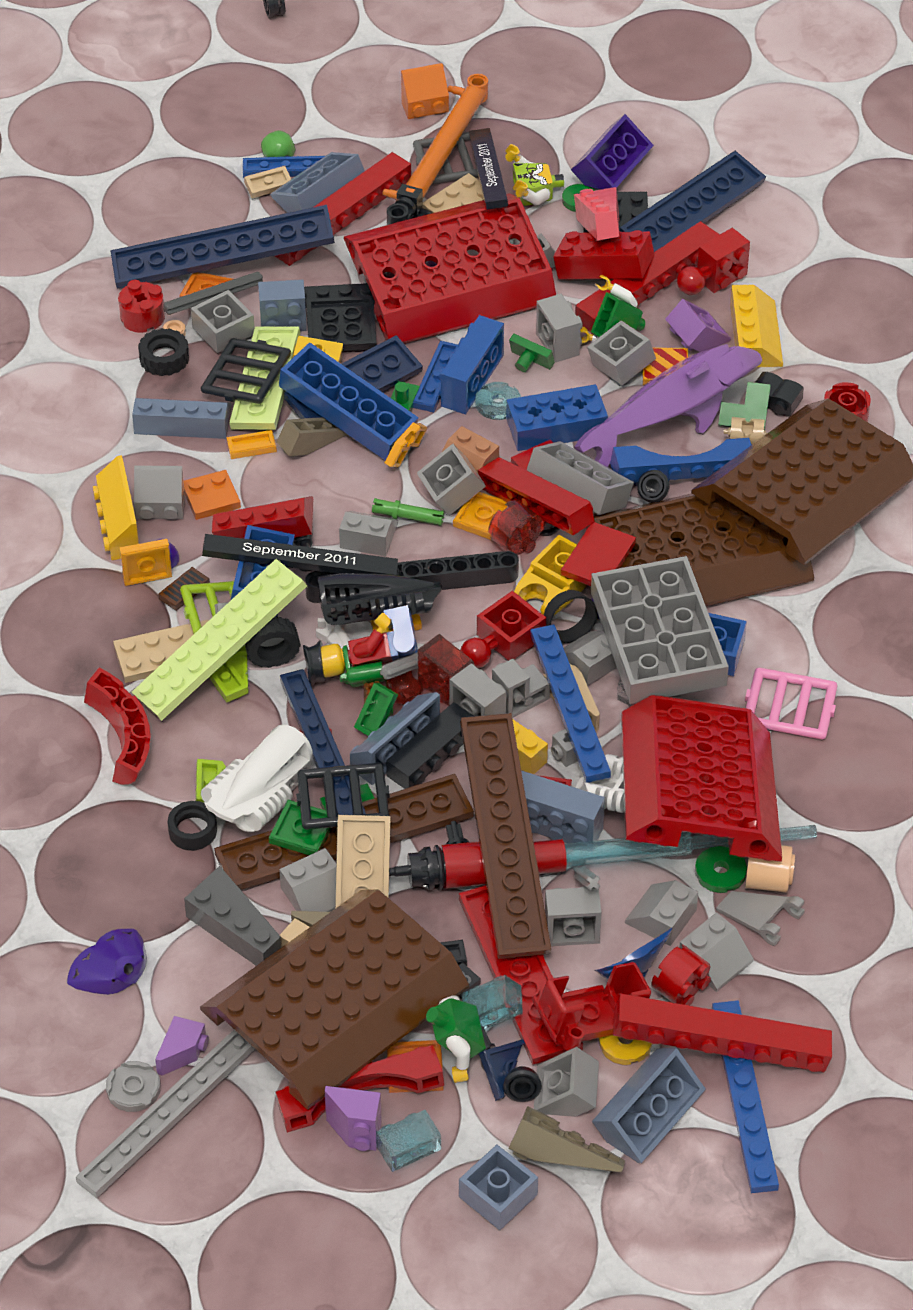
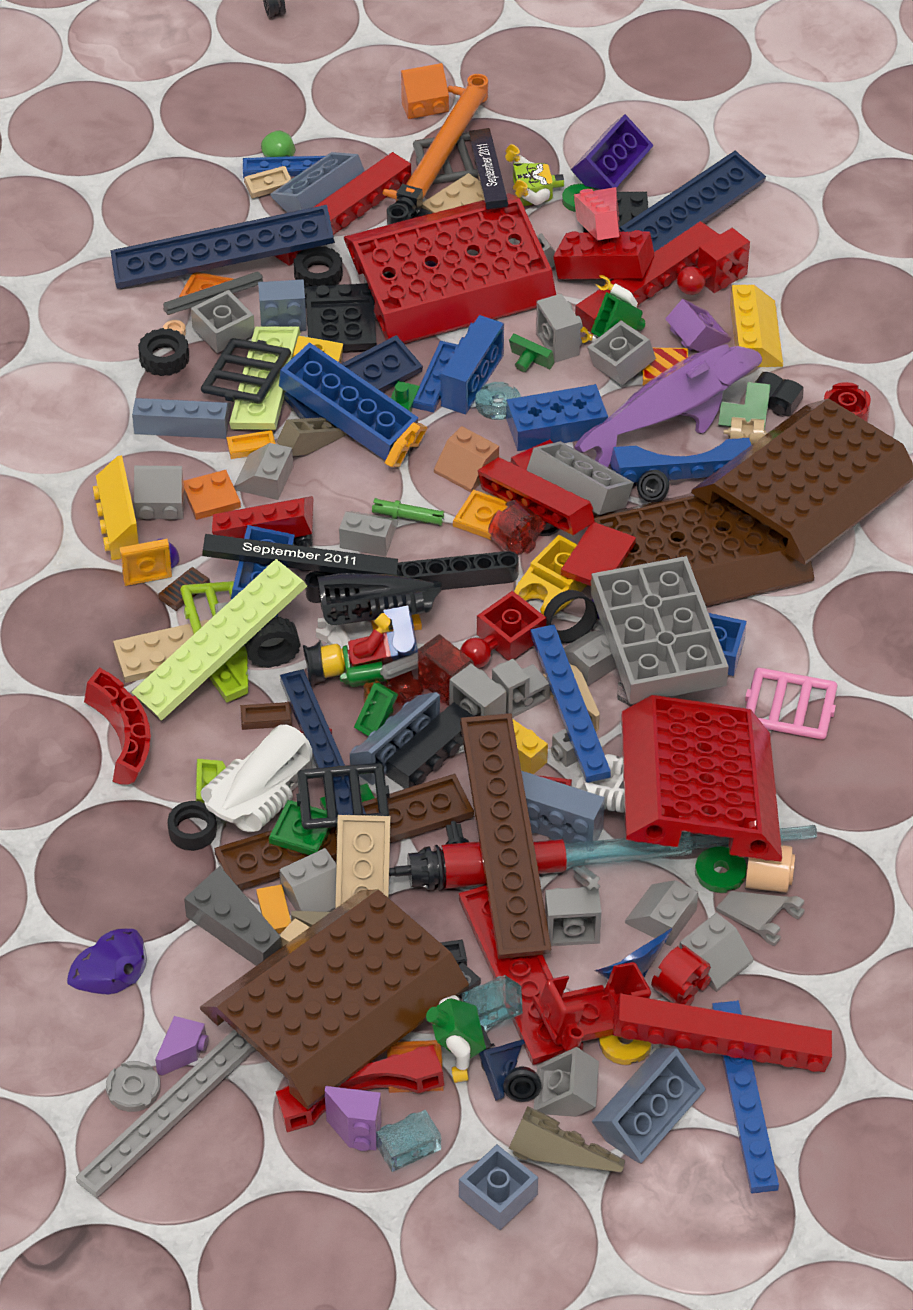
red brick [118,280,165,333] -> none
light grey brick [417,444,486,516] -> none
none -> light grey slope [234,443,293,500]
none -> reddish brown tile [240,702,292,730]
none -> light orange tile [256,884,291,934]
none -> black tyre [294,246,343,287]

